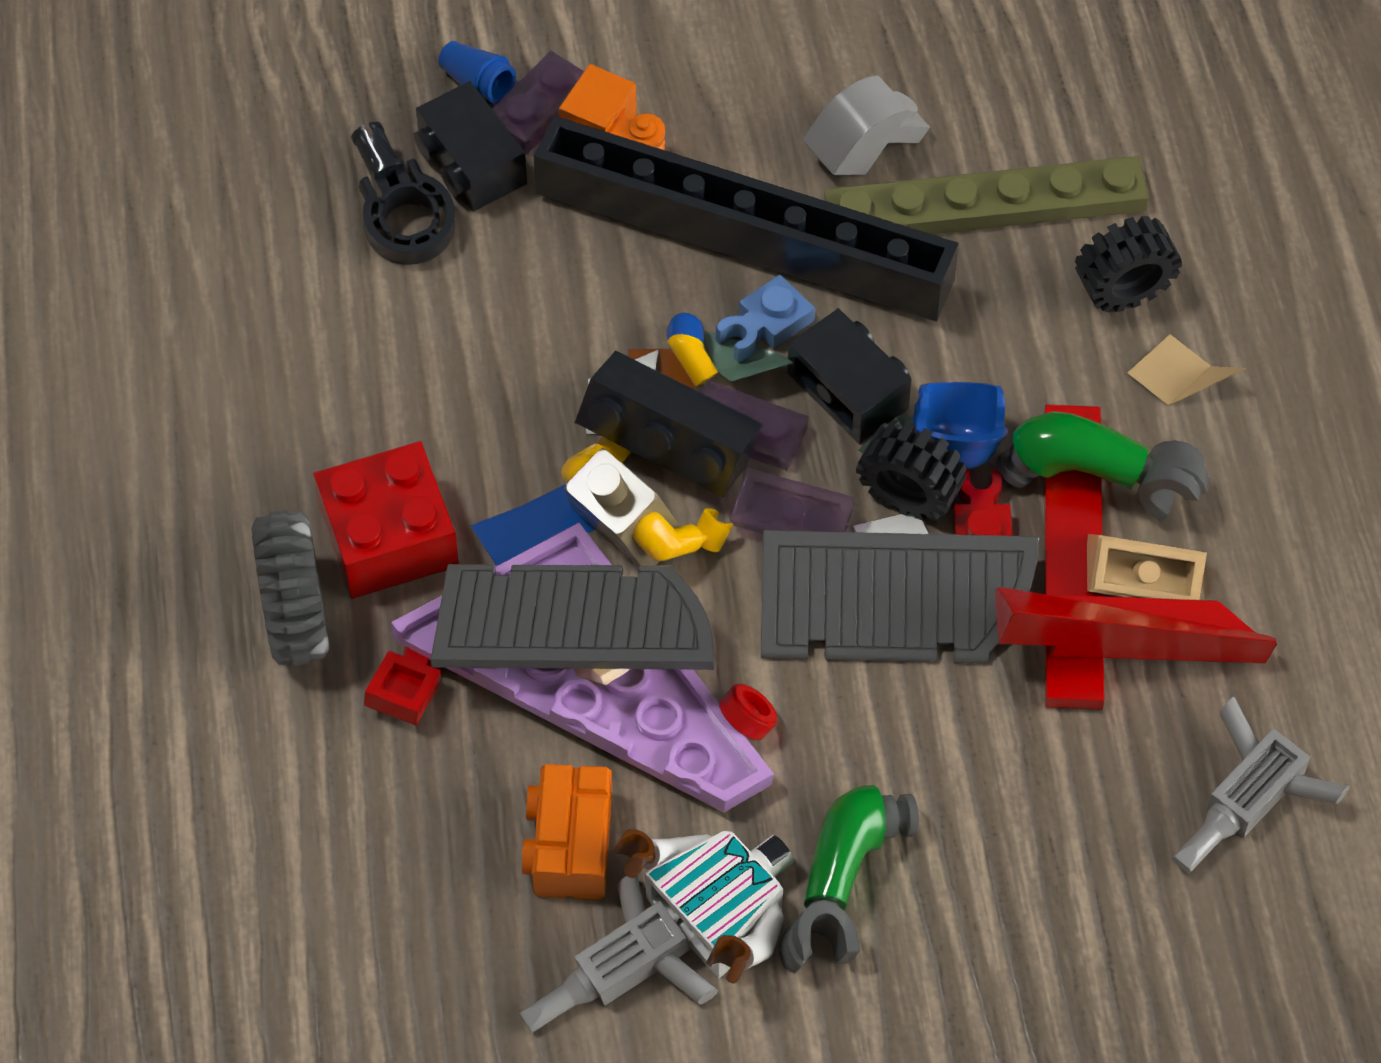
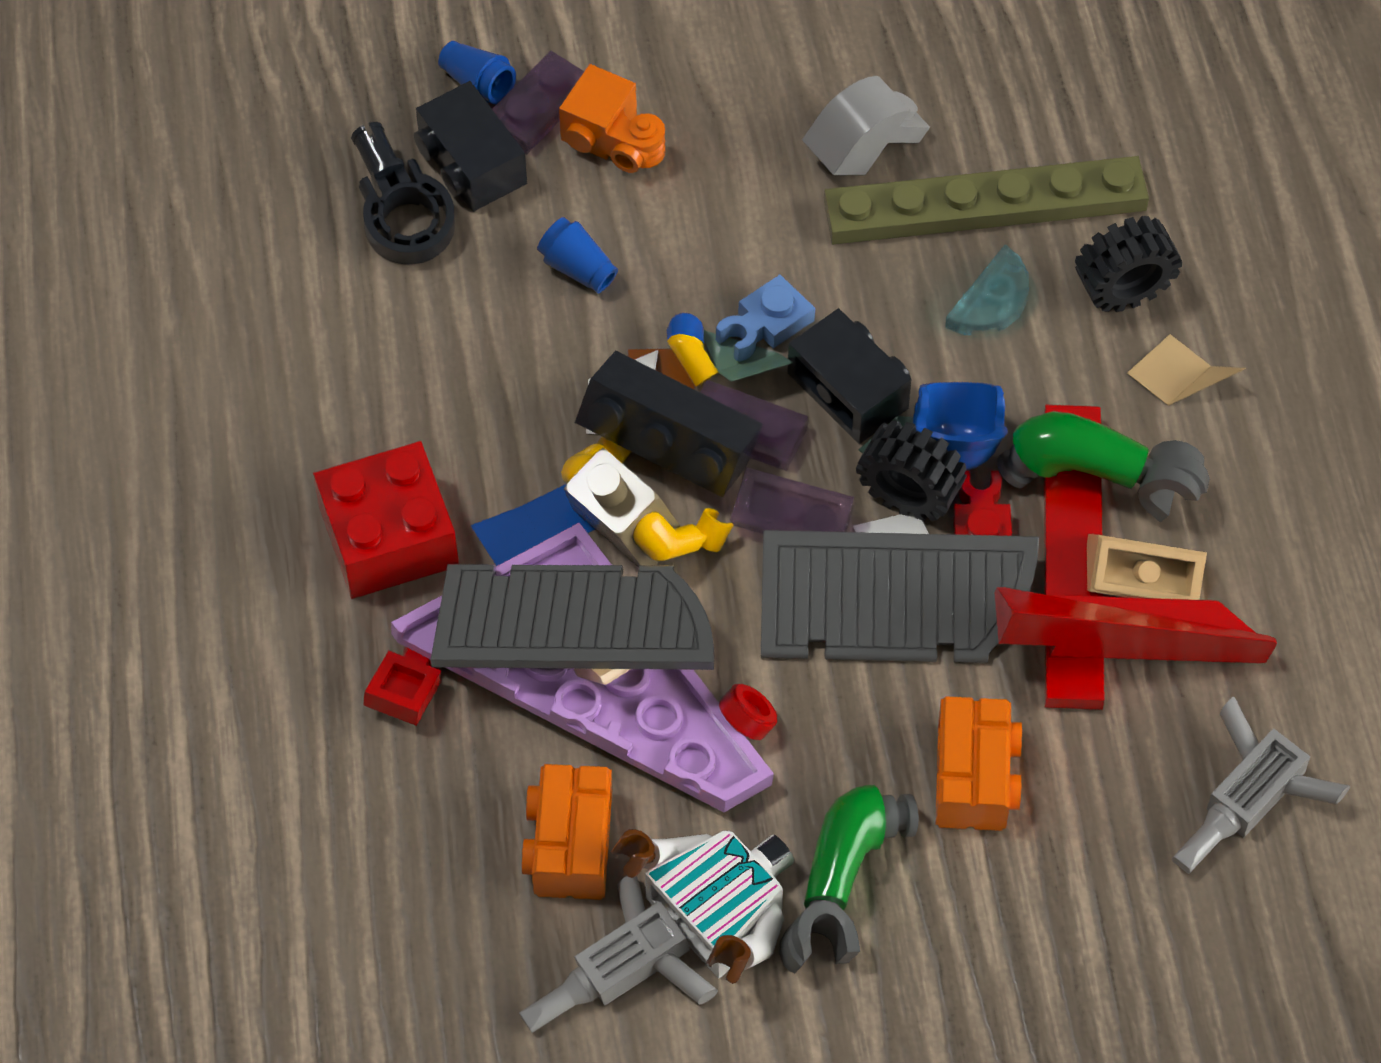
dark grey gear [251,510,329,666] -> none
black brick [533,116,959,322] -> none
none -> blue cone [537,217,618,294]
none -> orange brick [935,696,1022,831]
none -> clear light blue plate [945,244,1029,335]

